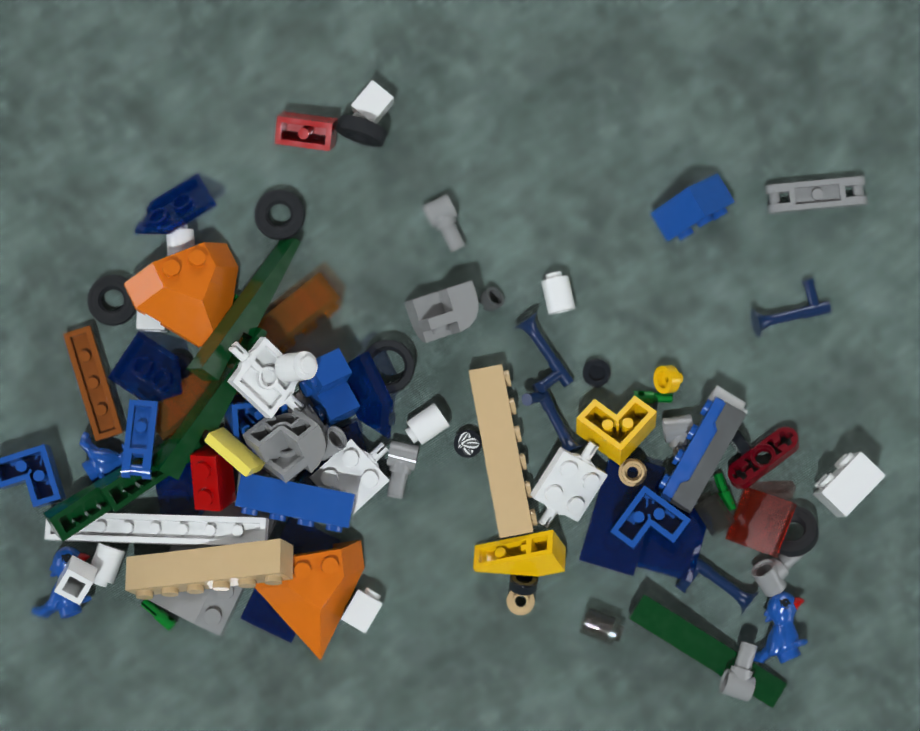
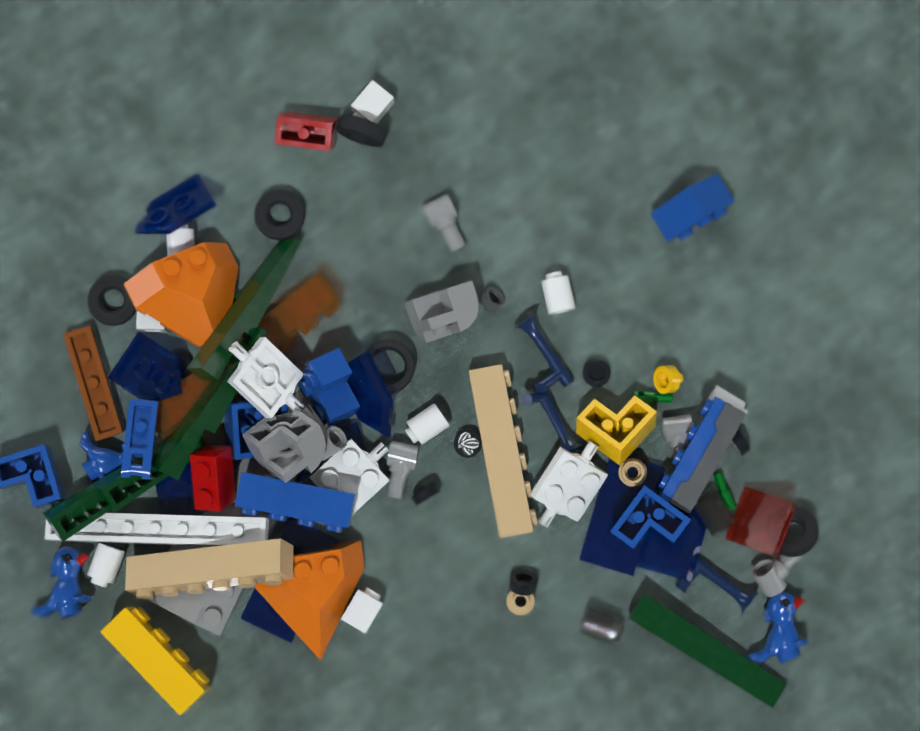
white brick [54,555,98,605] -> none
green pin [141,600,177,631] -> none
light yellow tile [204,427,265,477] -> none
white brick [275,351,318,382] -> none
yellow slope [473,530,566,577] -> none
light grey pin [719,641,758,702] -> none
dark red beam [728,427,800,489] -> none
dark blue piece [751,279,831,338] -> none
light grey plate [765,176,868,215] -> none
white brick [813,451,886,518] -> none
none -> yellow brick [100,606,211,715]
none -> black tile [411,483,440,506]

